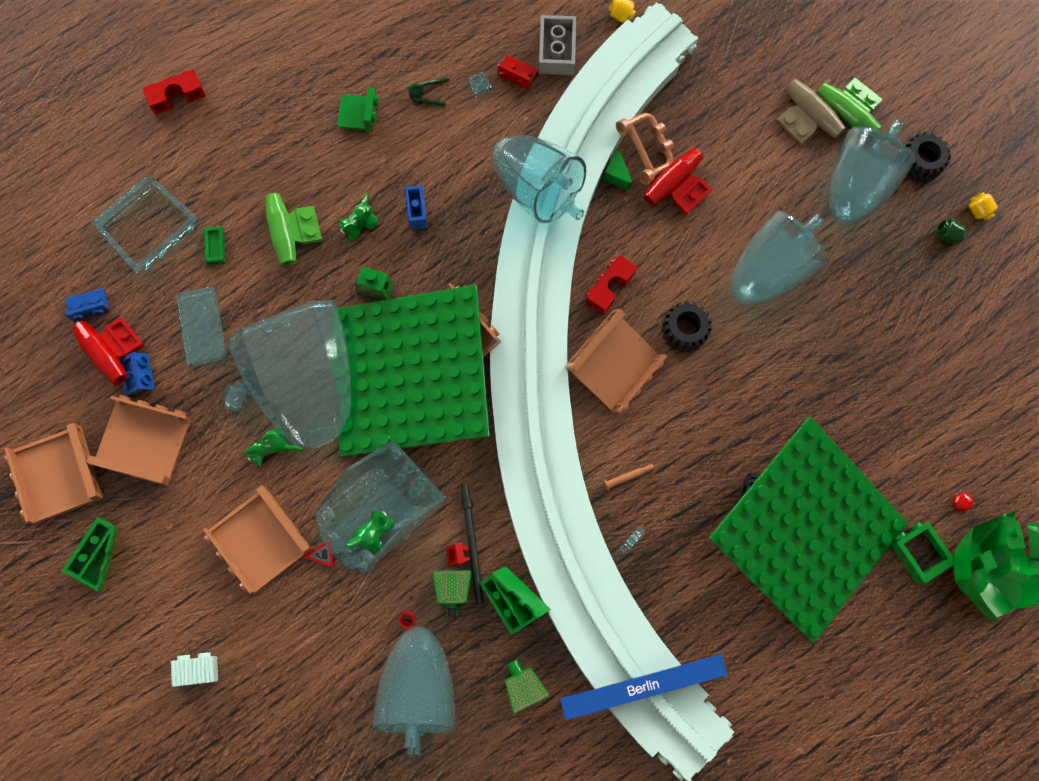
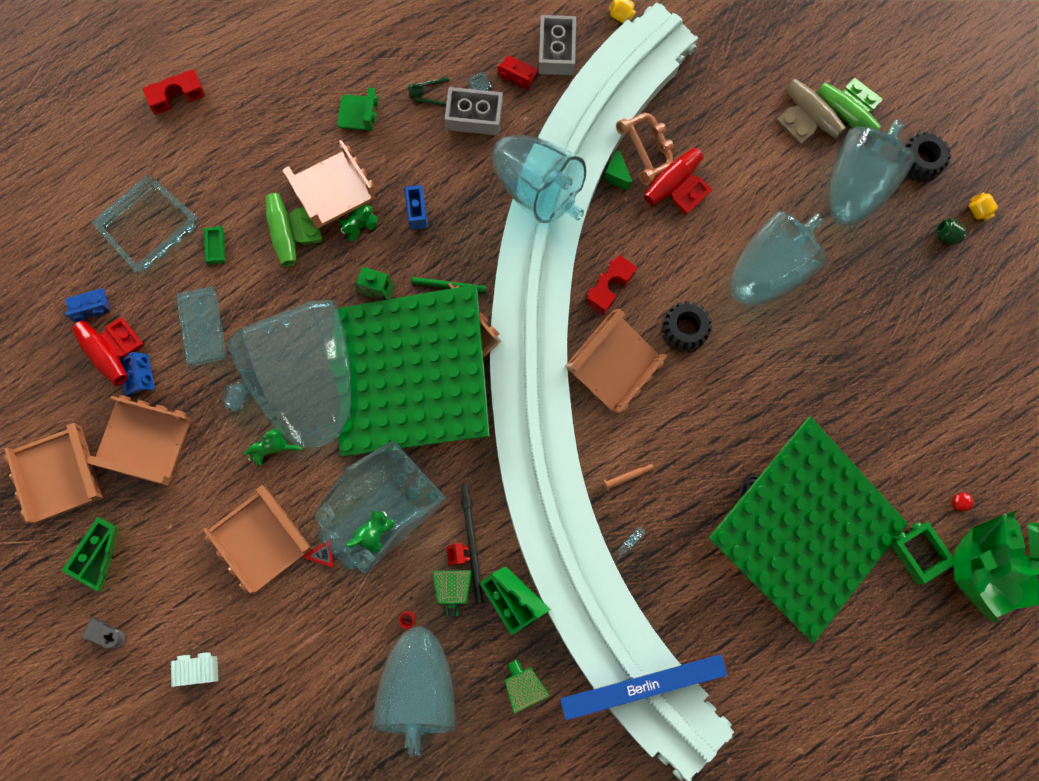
none -> dark grey piece [81,617,126,649]
none -> panel [282,140,376,229]
none -> green bar [412,277,486,293]
none -> light grey brick [445,87,503,136]

